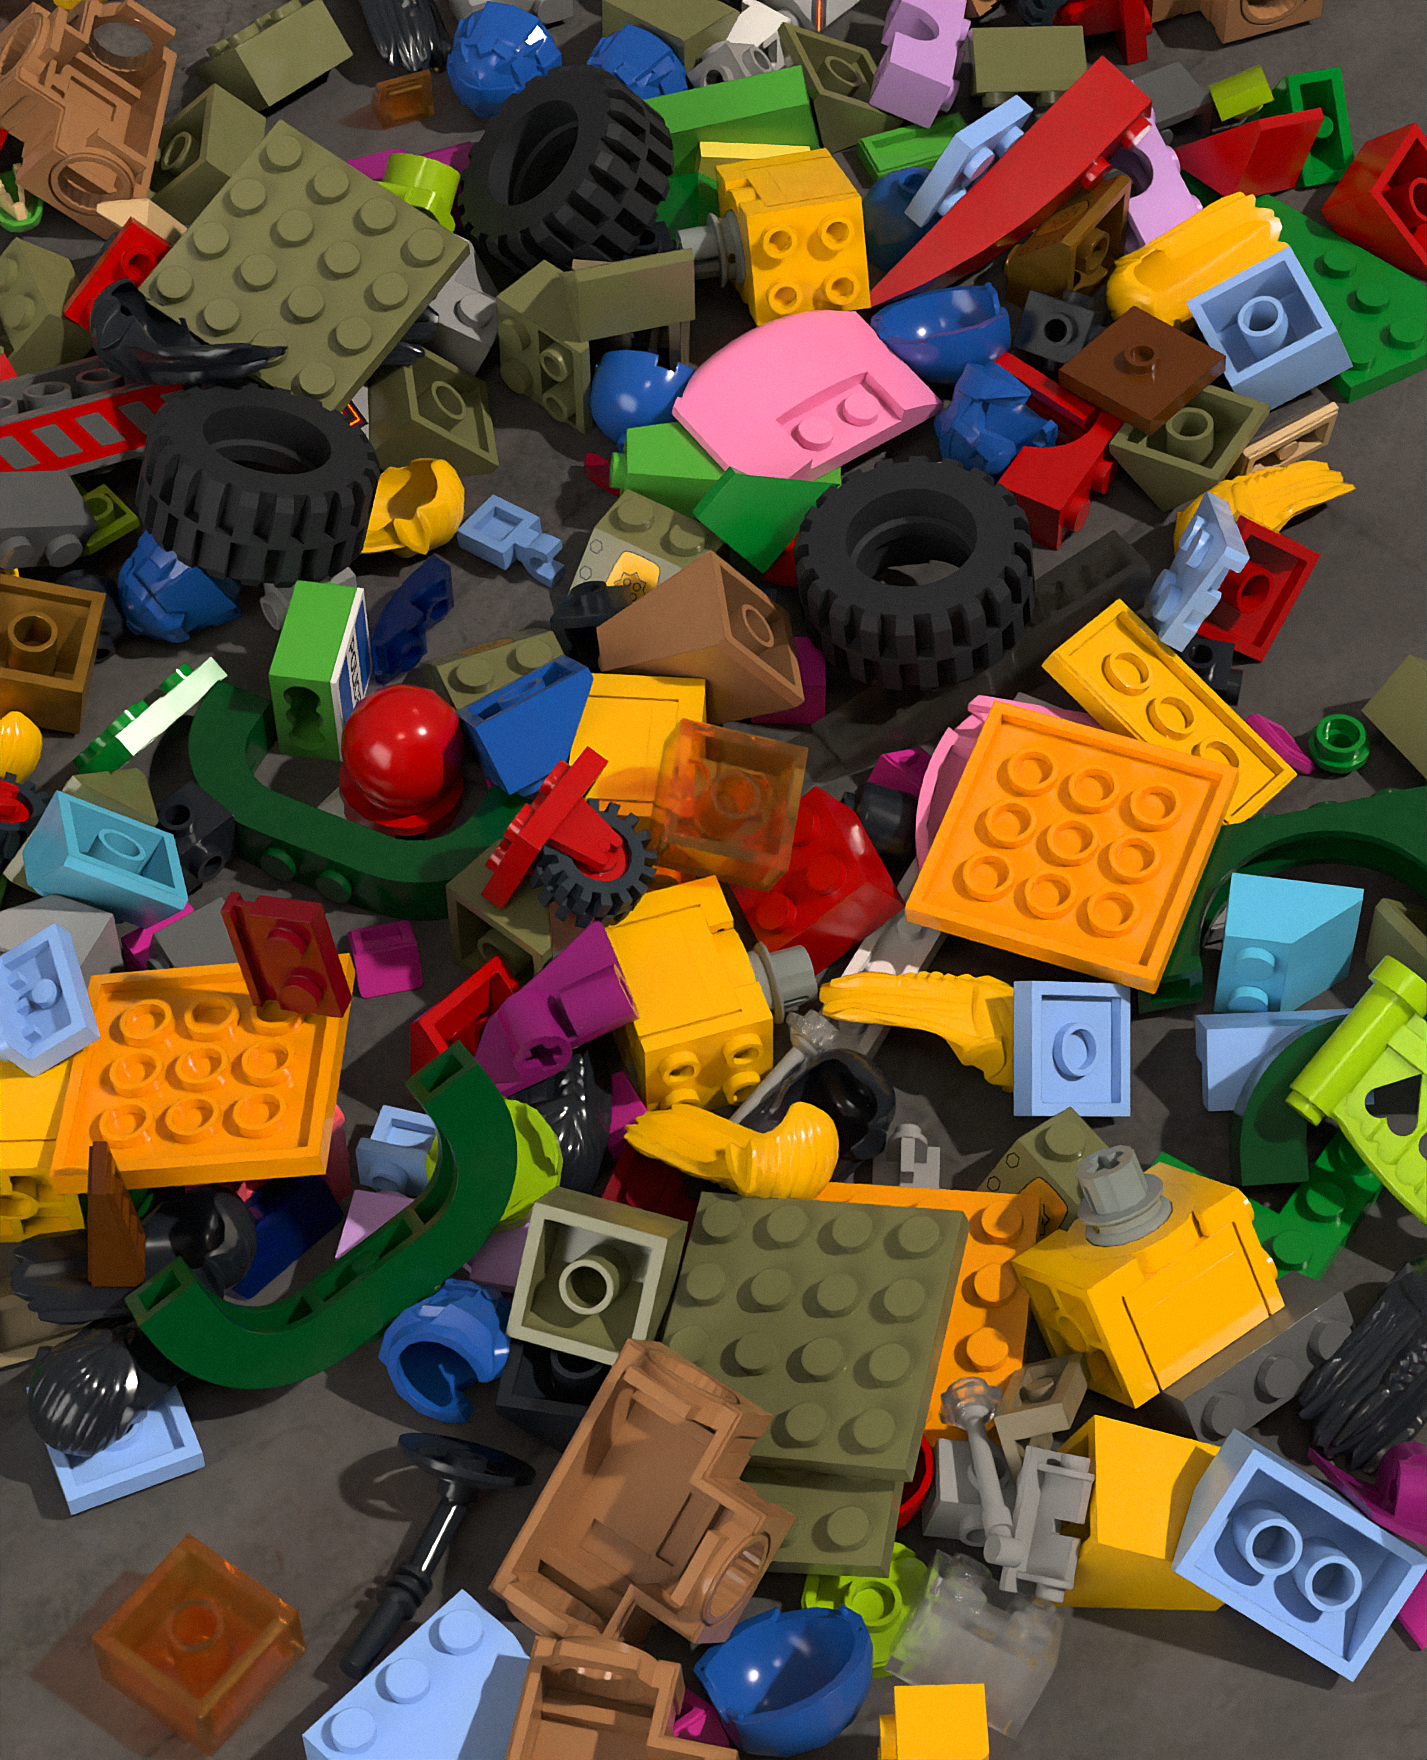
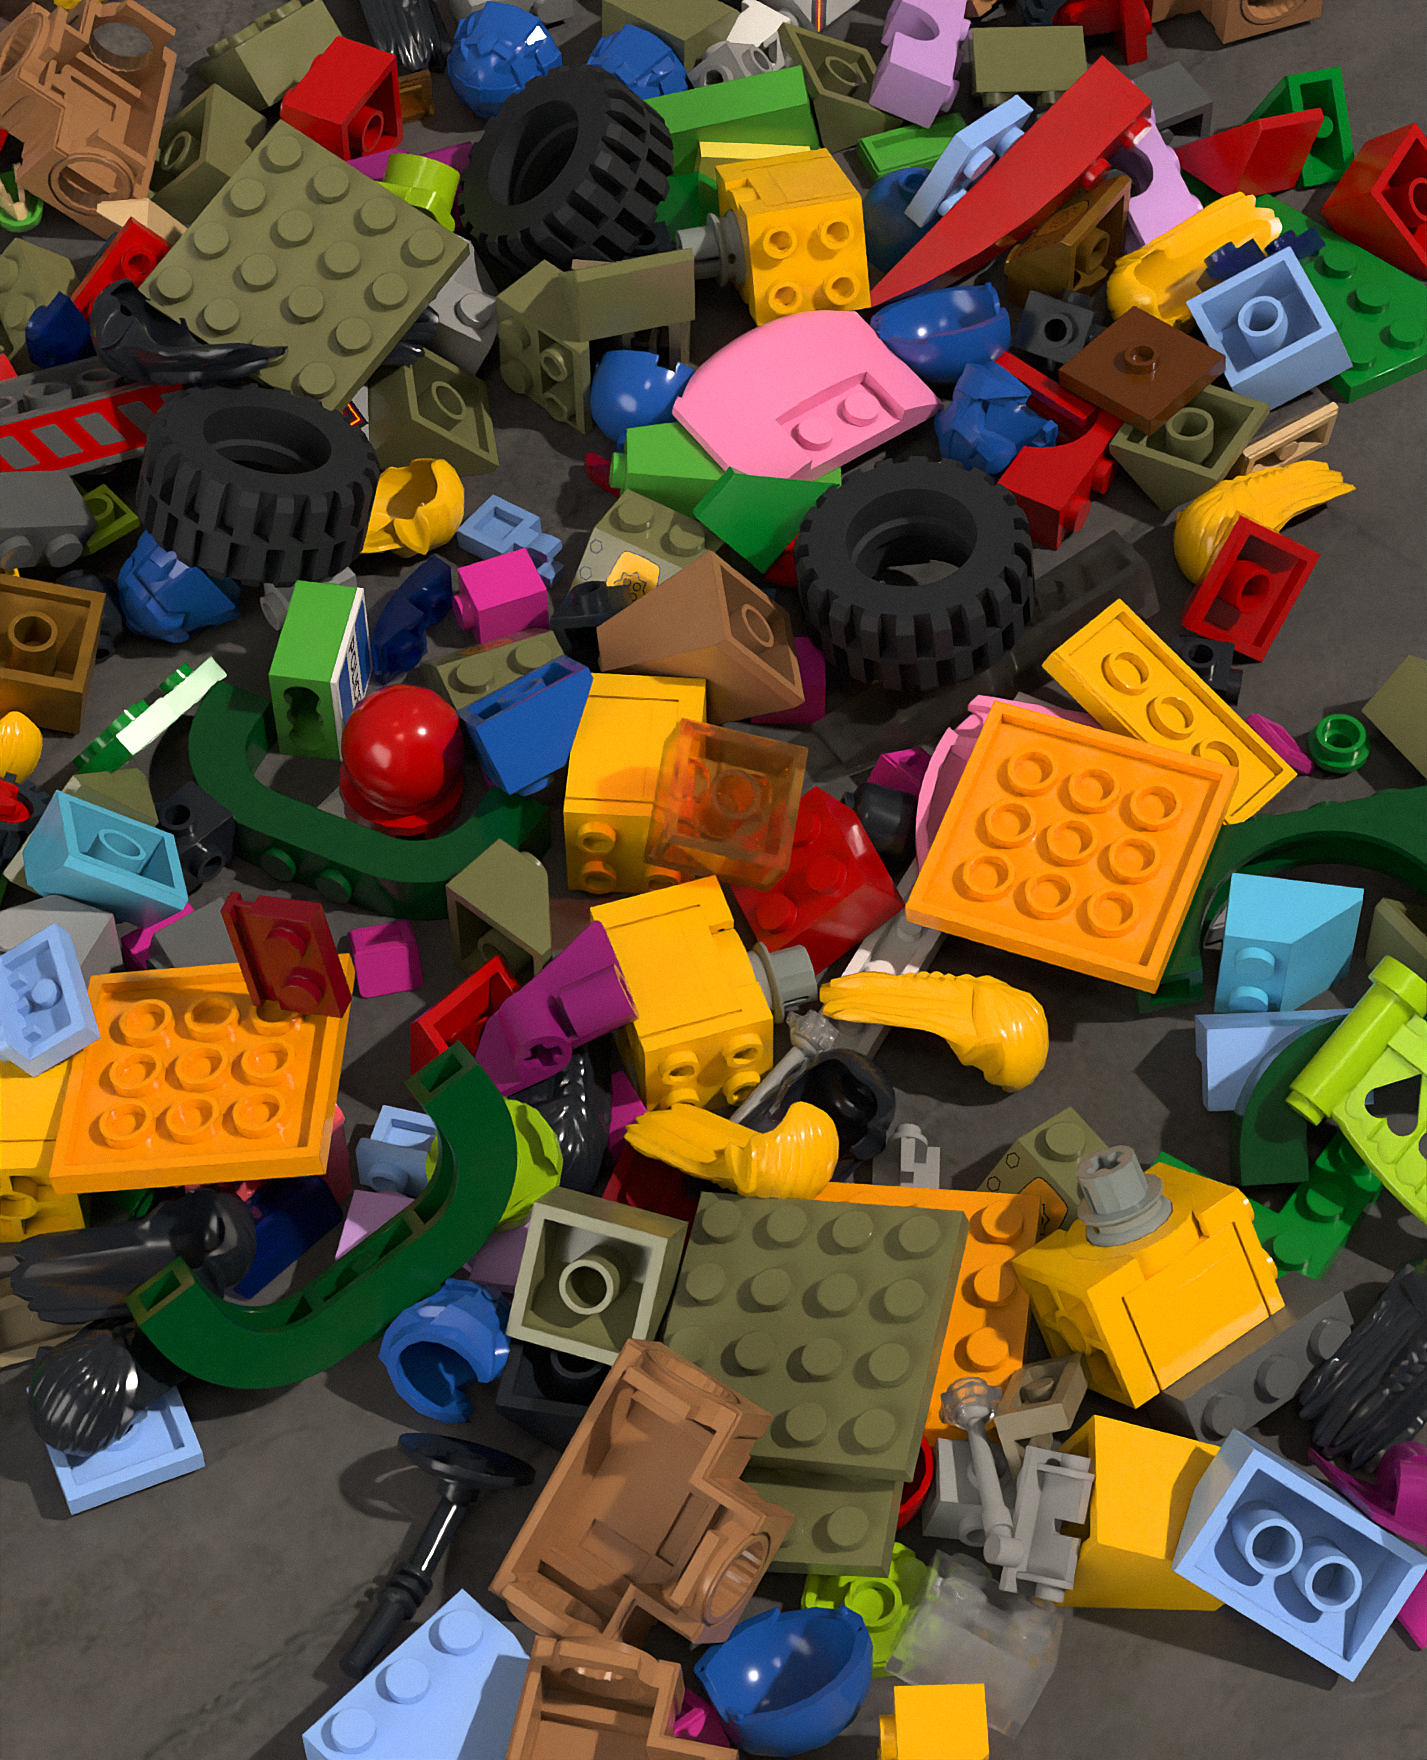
reddish brown slope [88,1141,146,1287] -> none
clear orange brick [91,1533,306,1758] -> none
plate [480,746,657,929] -> none
light blue plate [1014,981,1130,1116] -> none
light blue wing [1148,491,1250,652] -> none
lime slope [1208,64,1274,121] -> none
none -> clear blue slope [25,291,97,369]
none -> red brick [280,35,404,161]
none -> dark pink brick [452,548,549,644]
none -> clear blue slope [1196,226,1326,292]

